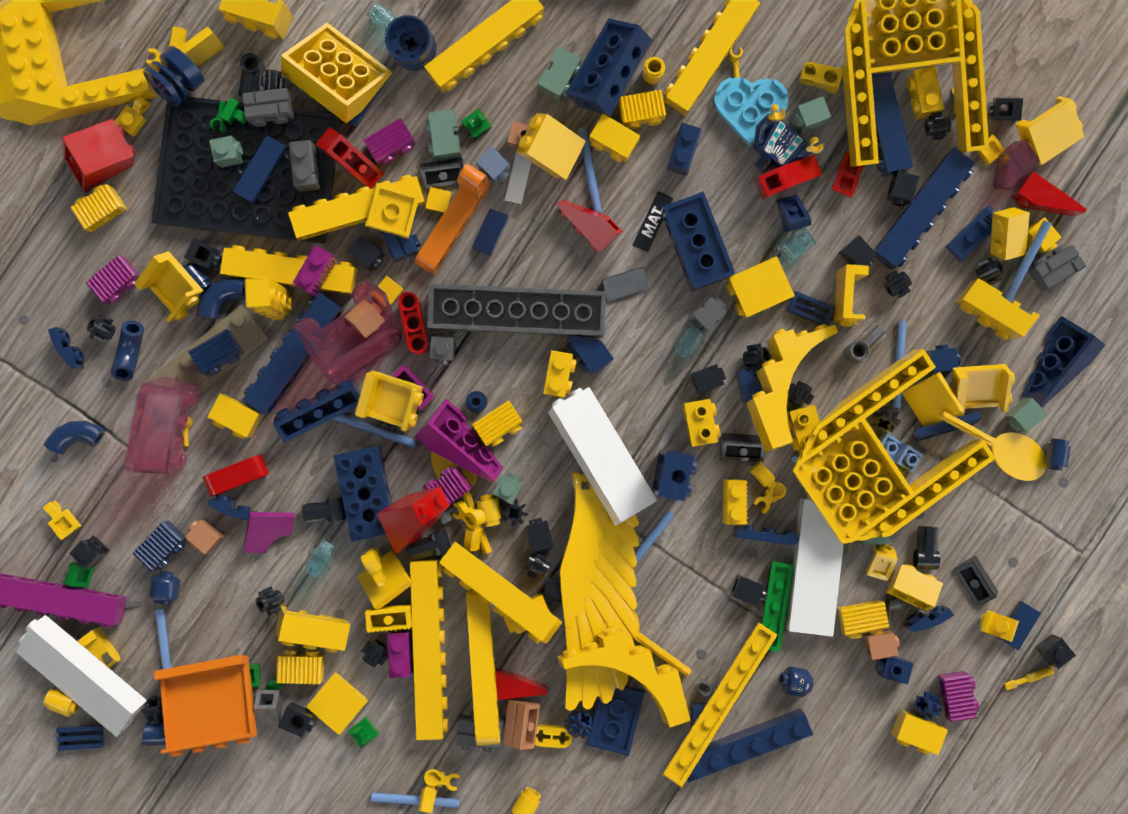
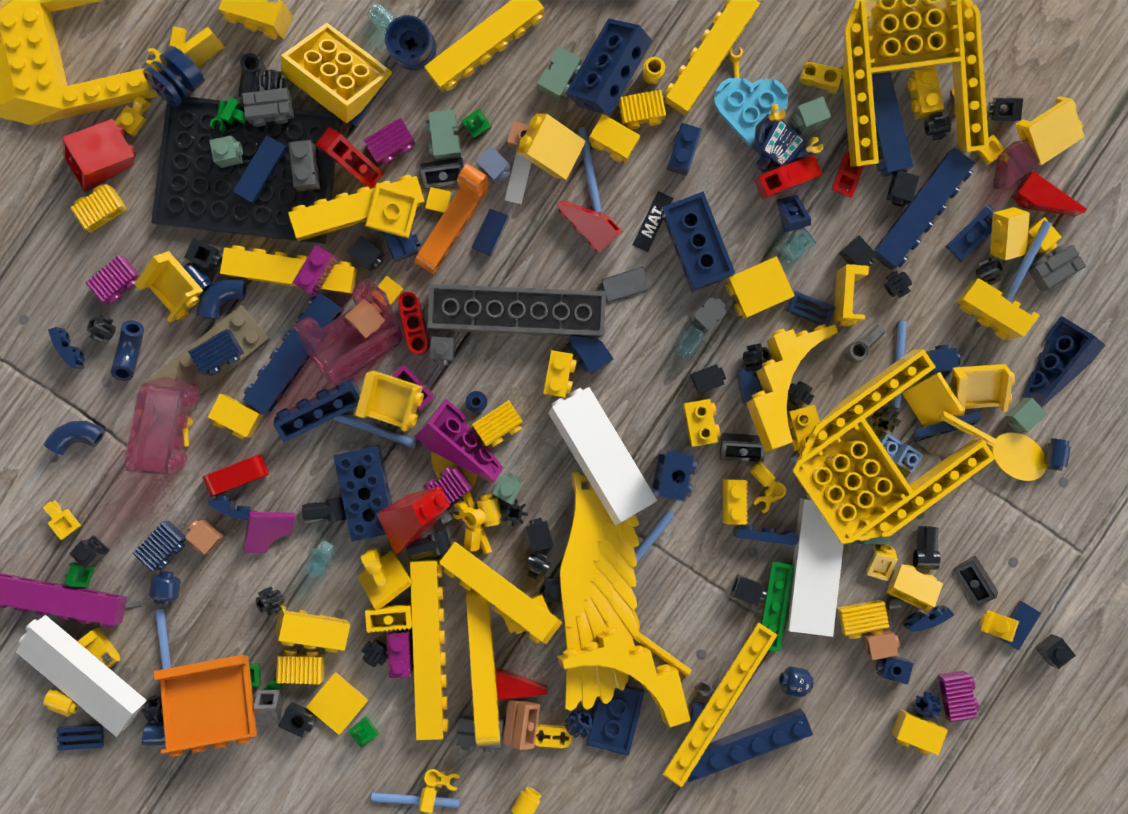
yellow brick [245,278,294,321] -> none
yellow piece [1004,666,1054,690] -> none

